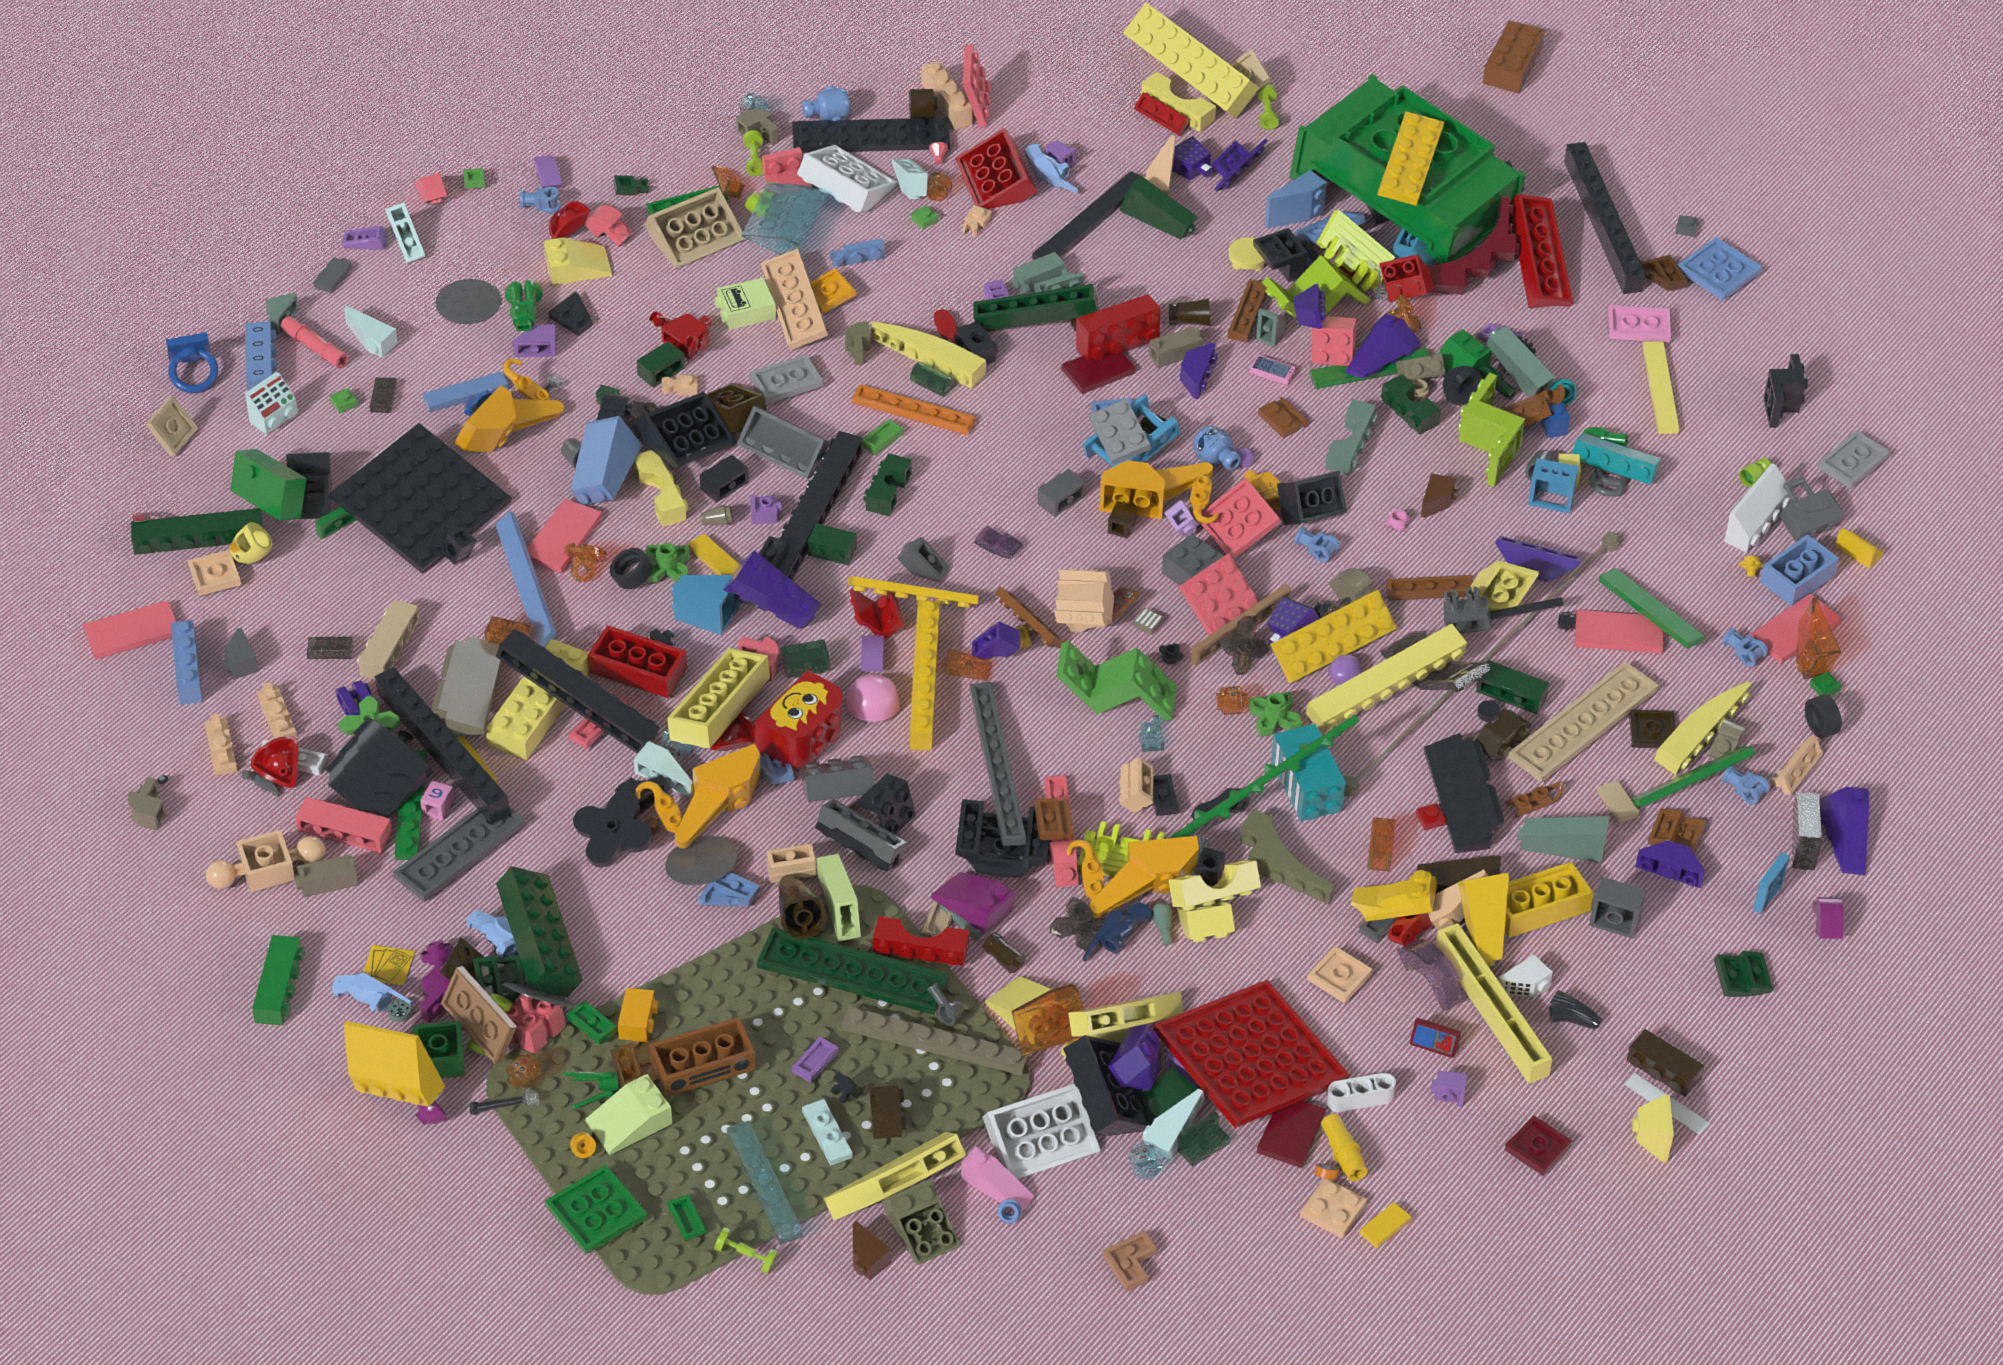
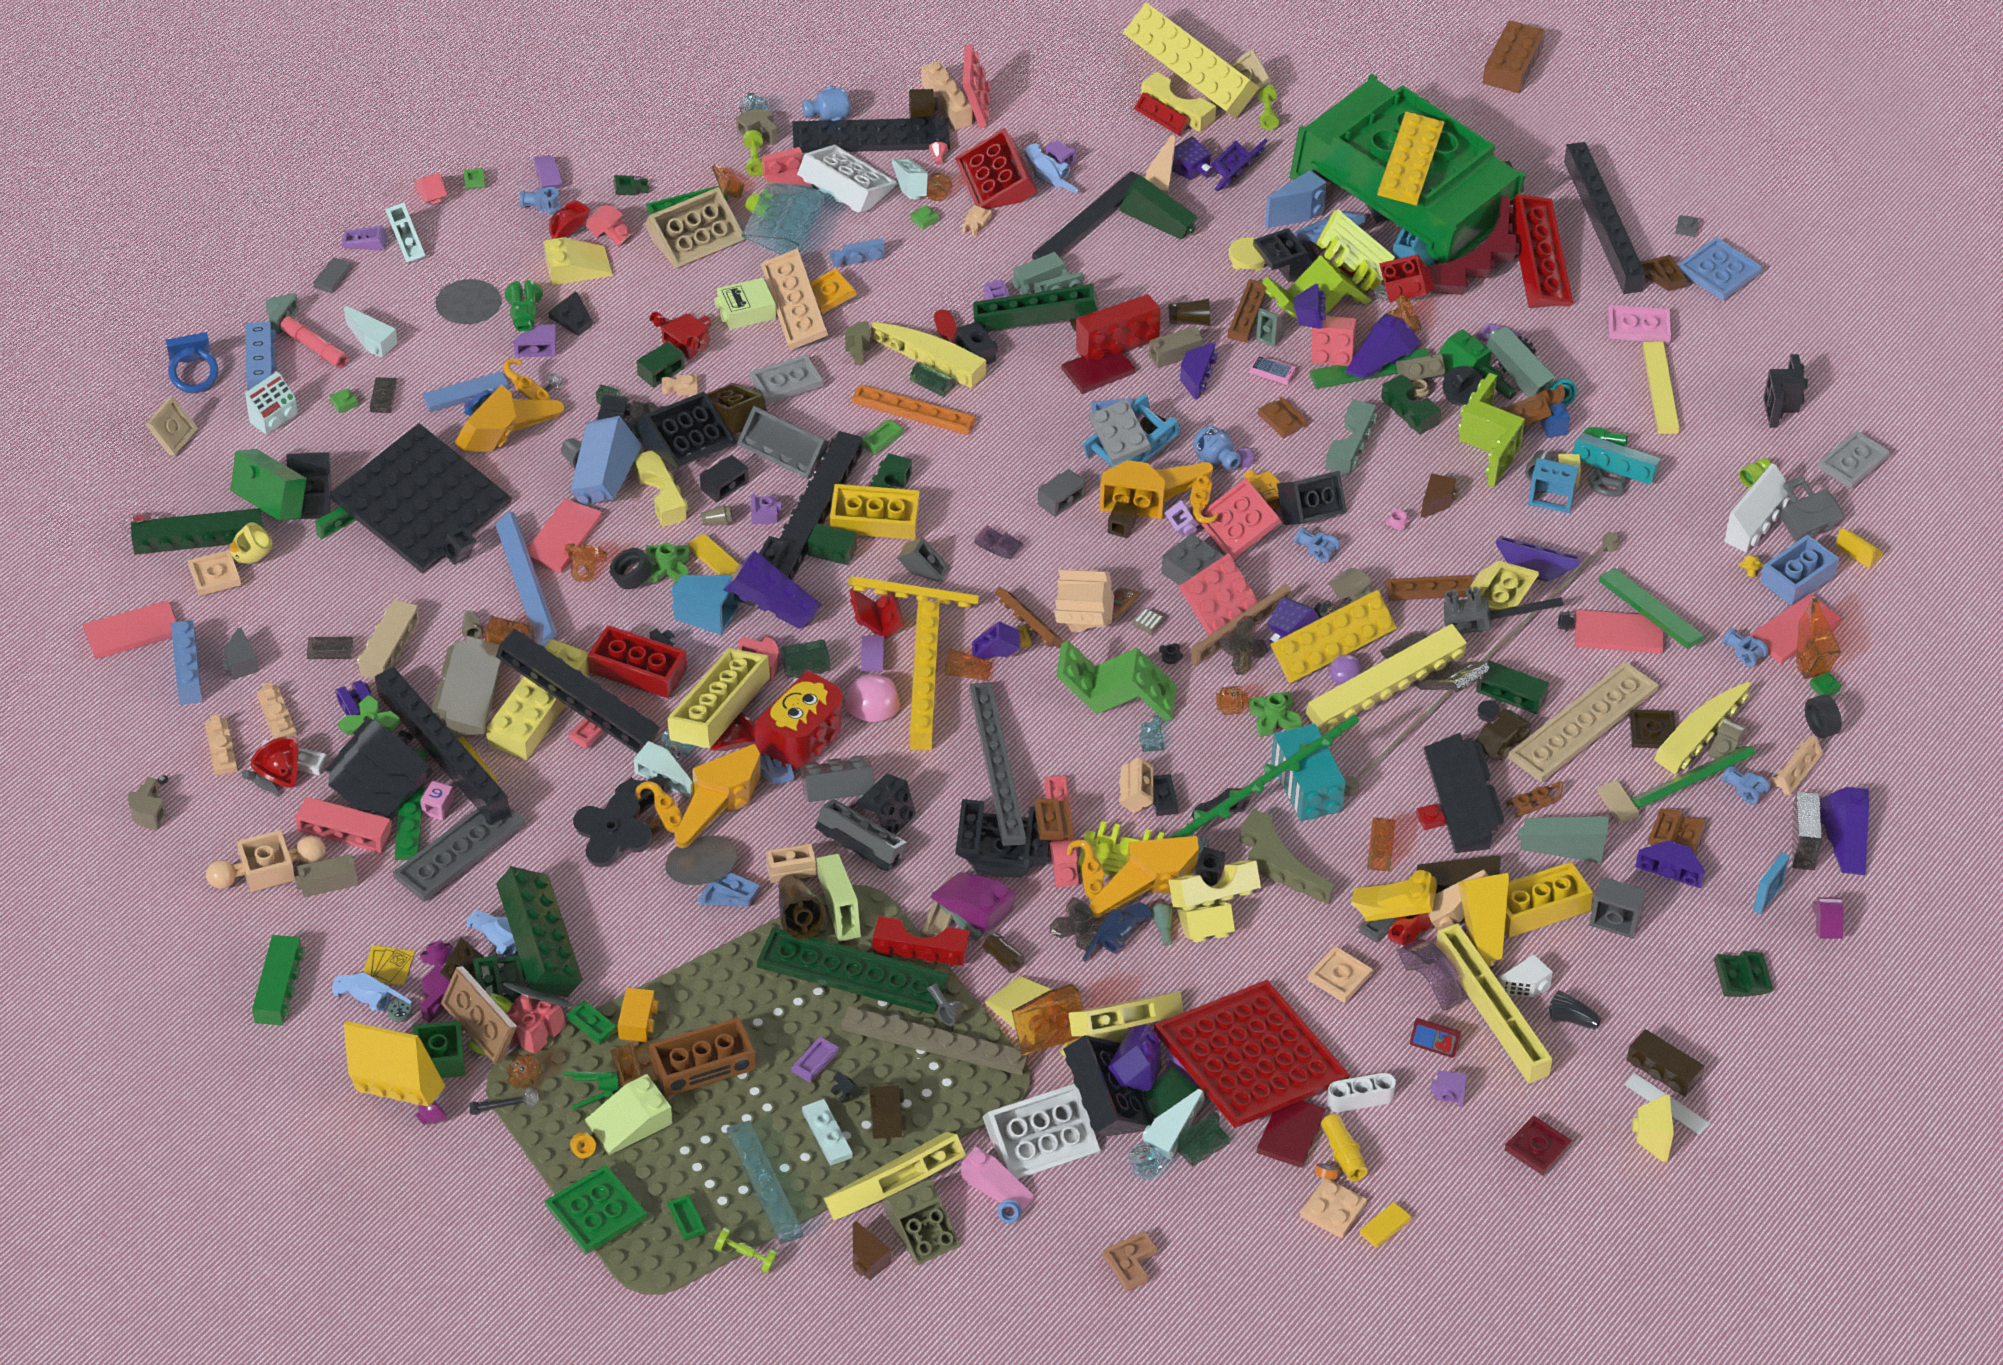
none -> dark tan cone [462,610,484,639]
none -> yellow slope [830,484,920,540]

